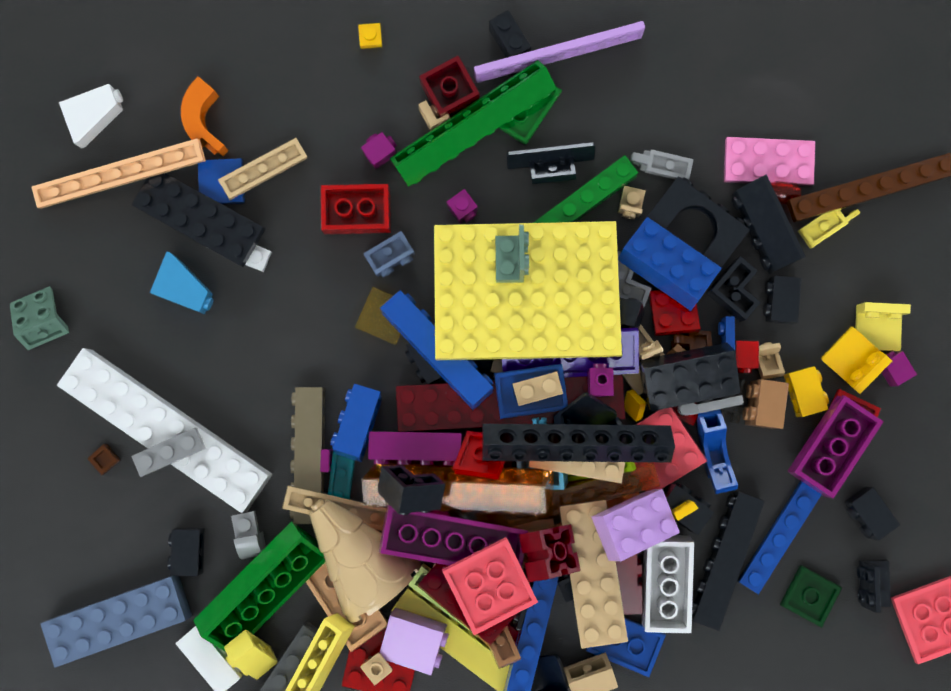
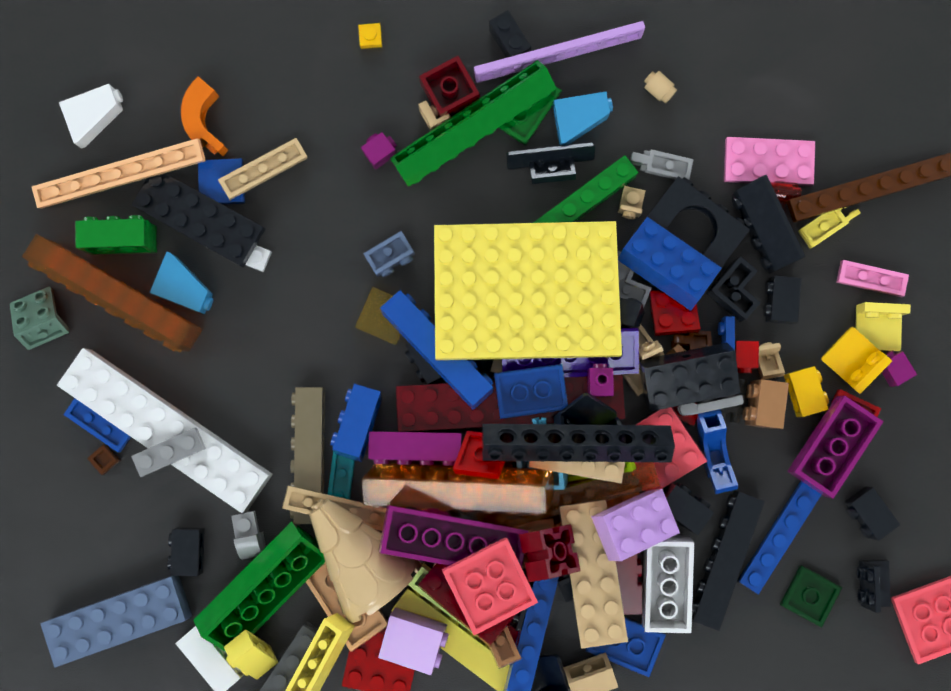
magenta tile [320,449,333,472] -> none
red brick [321,184,391,234] -> none
tan bracket [360,652,392,686] -> none
black brick [377,465,445,515] -> none
magenta brick [447,189,478,224] -> none
sand green bracket [495,224,529,283] -> none
tan plate [512,371,563,406] -> none
yellow tile [624,389,647,422] -> none
yellow tile [671,500,698,521] -> none
none -> clear orange brick [22,234,203,353]
none -> blue plate [63,398,131,452]
none -> green brick [75,215,157,255]
none -> dark azure slope [553,92,613,146]
none -> tan brick [644,71,677,104]
none -> bright pink plate [836,260,909,297]

